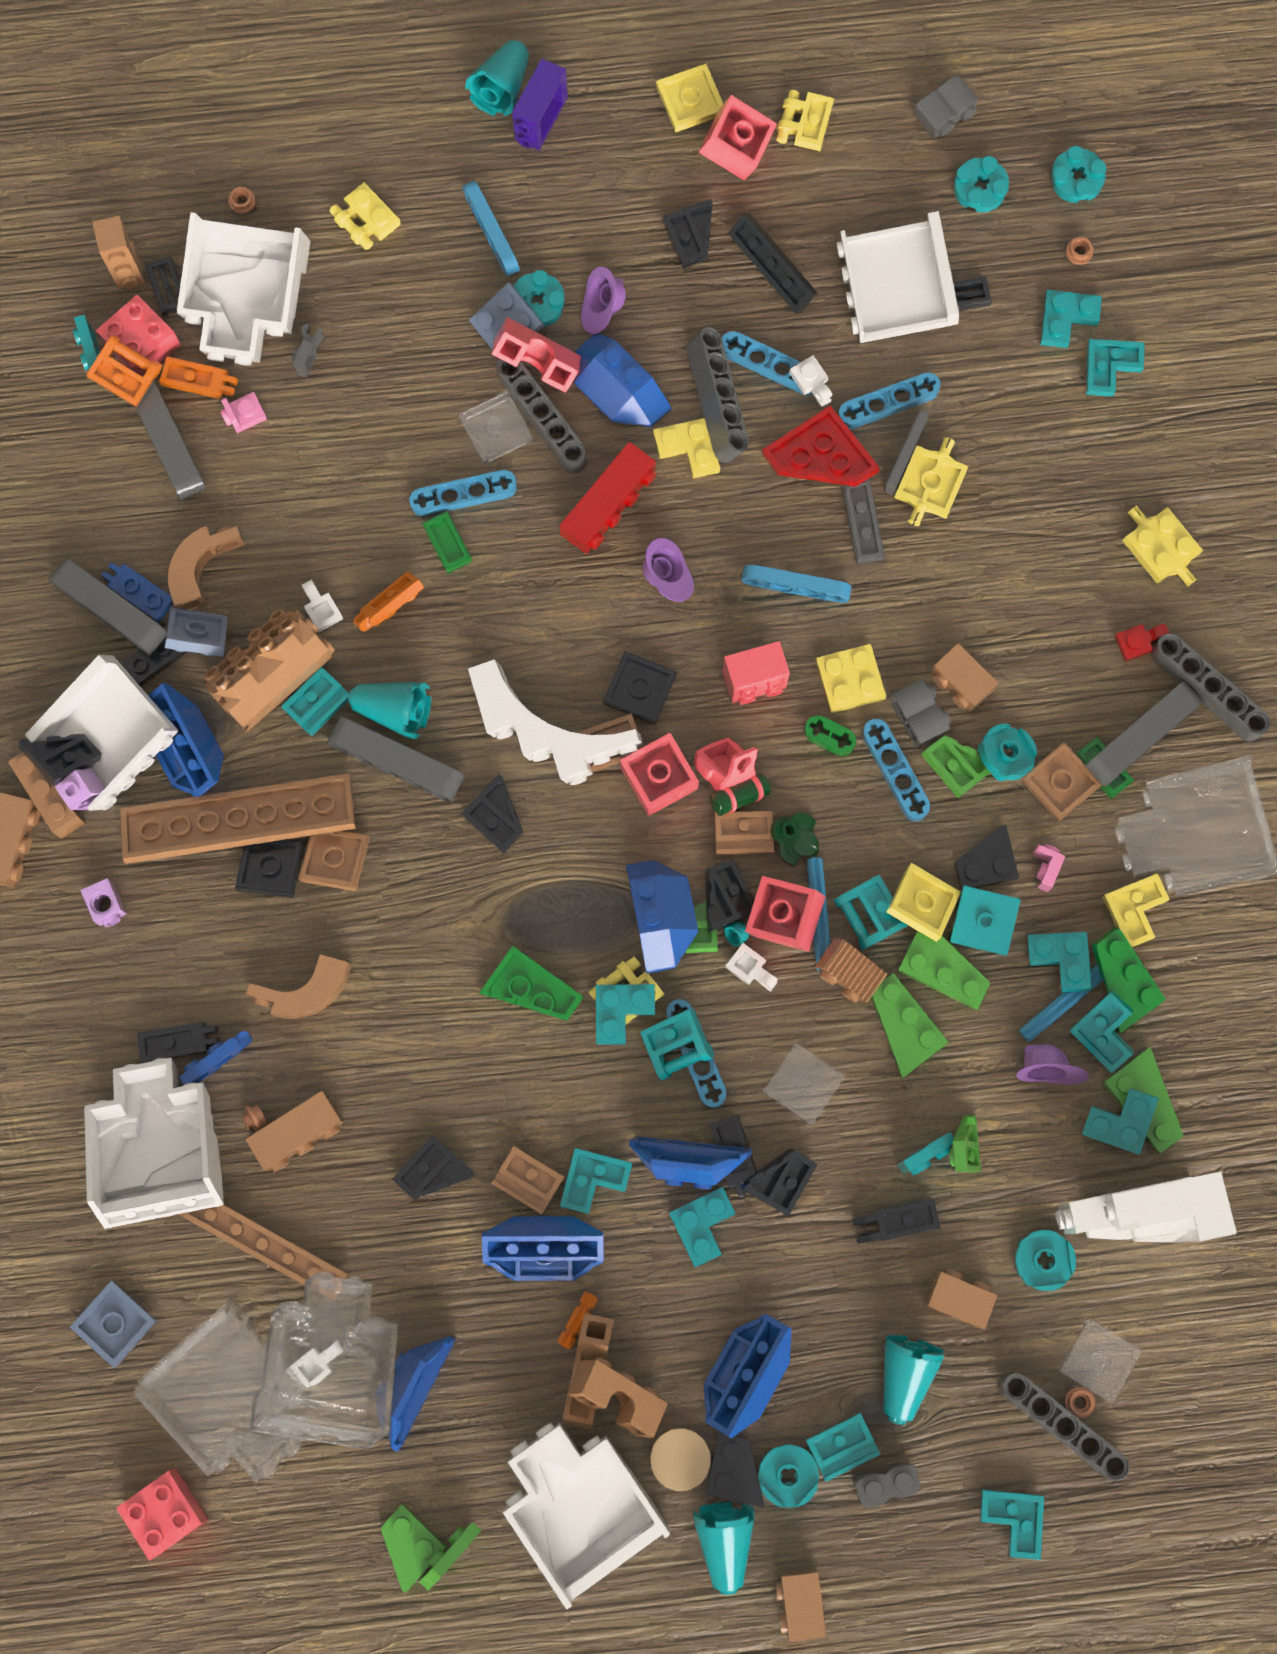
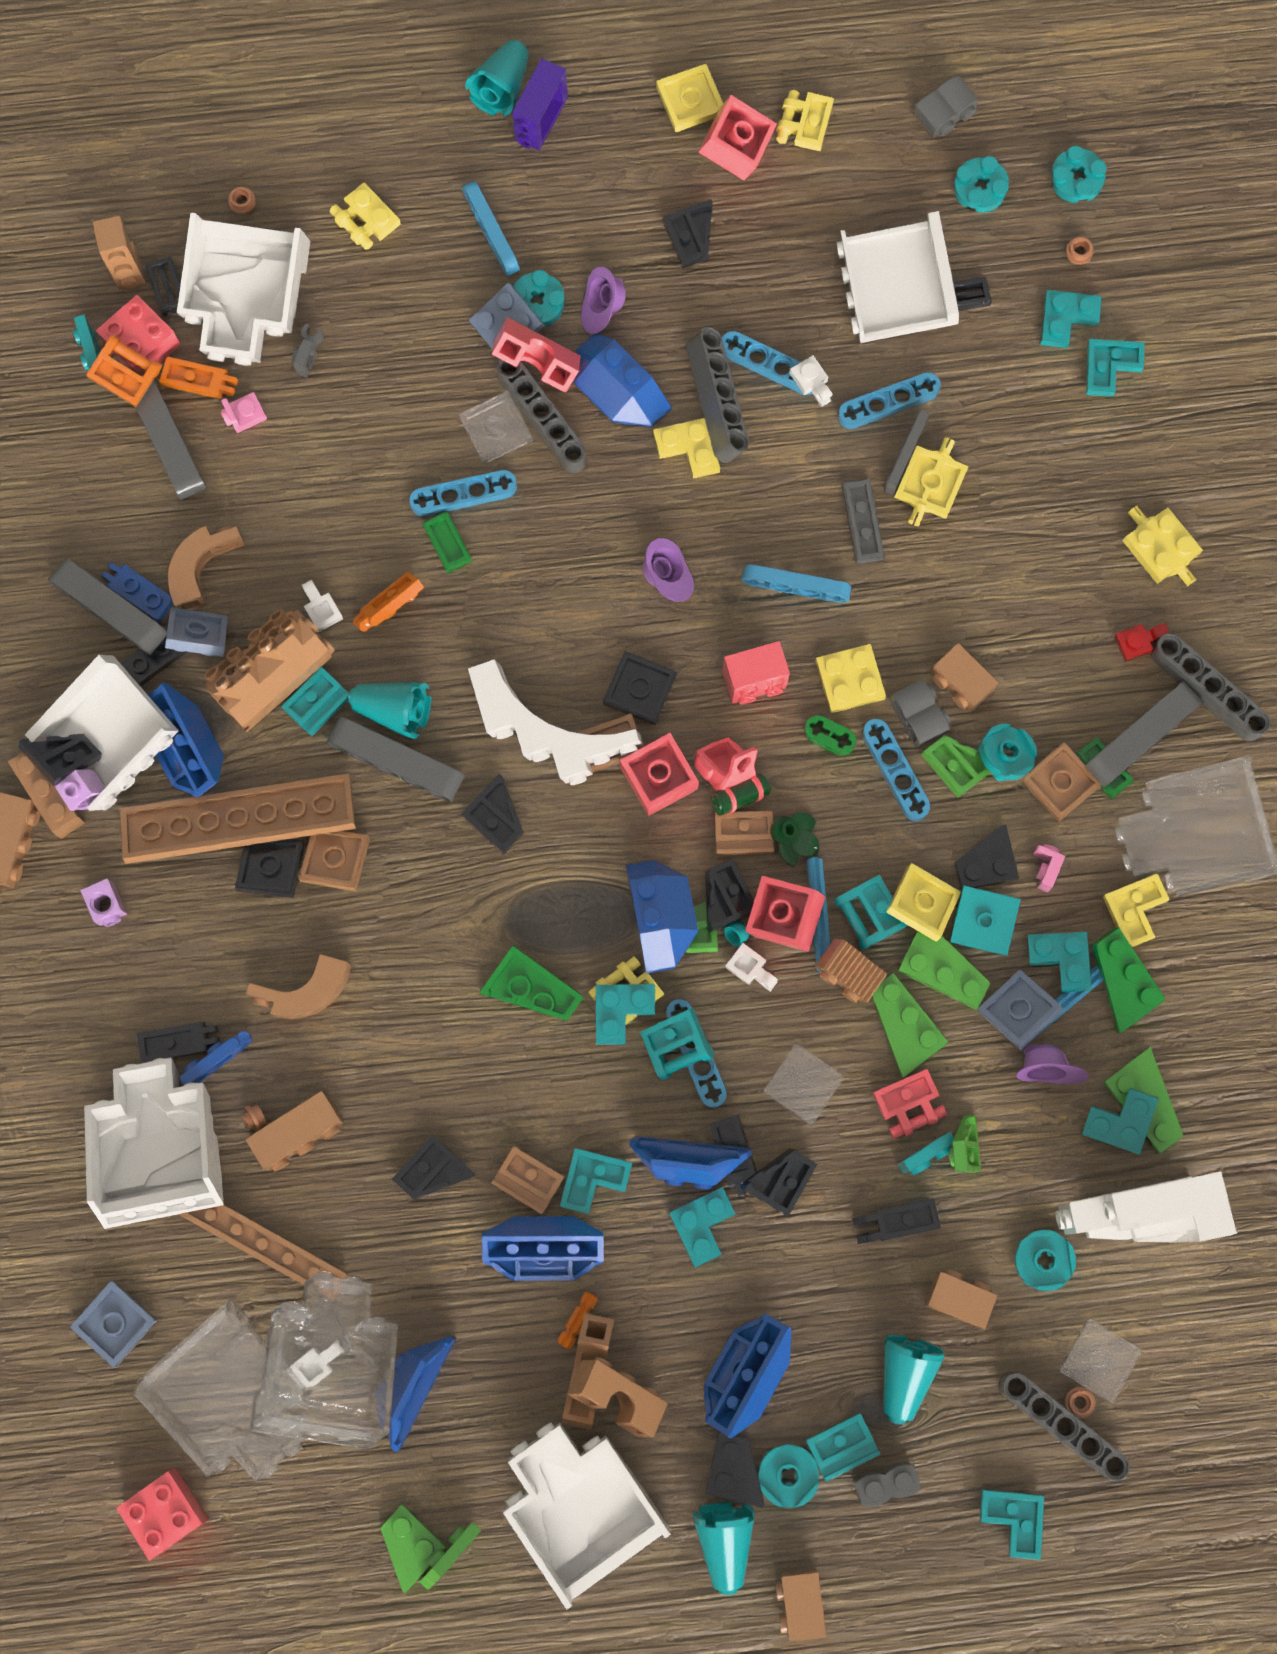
red brick [559,442,657,555] -> none
tan tile [650,1428,711,1491] -> none
black plate [728,213,818,314] -> none
red plate [762,406,879,487] -> none
teal plate [1070,990,1134,1073] -> none
none -> coral plate [873,1069,947,1139]
none -> sand blue plate [978,970,1063,1050]

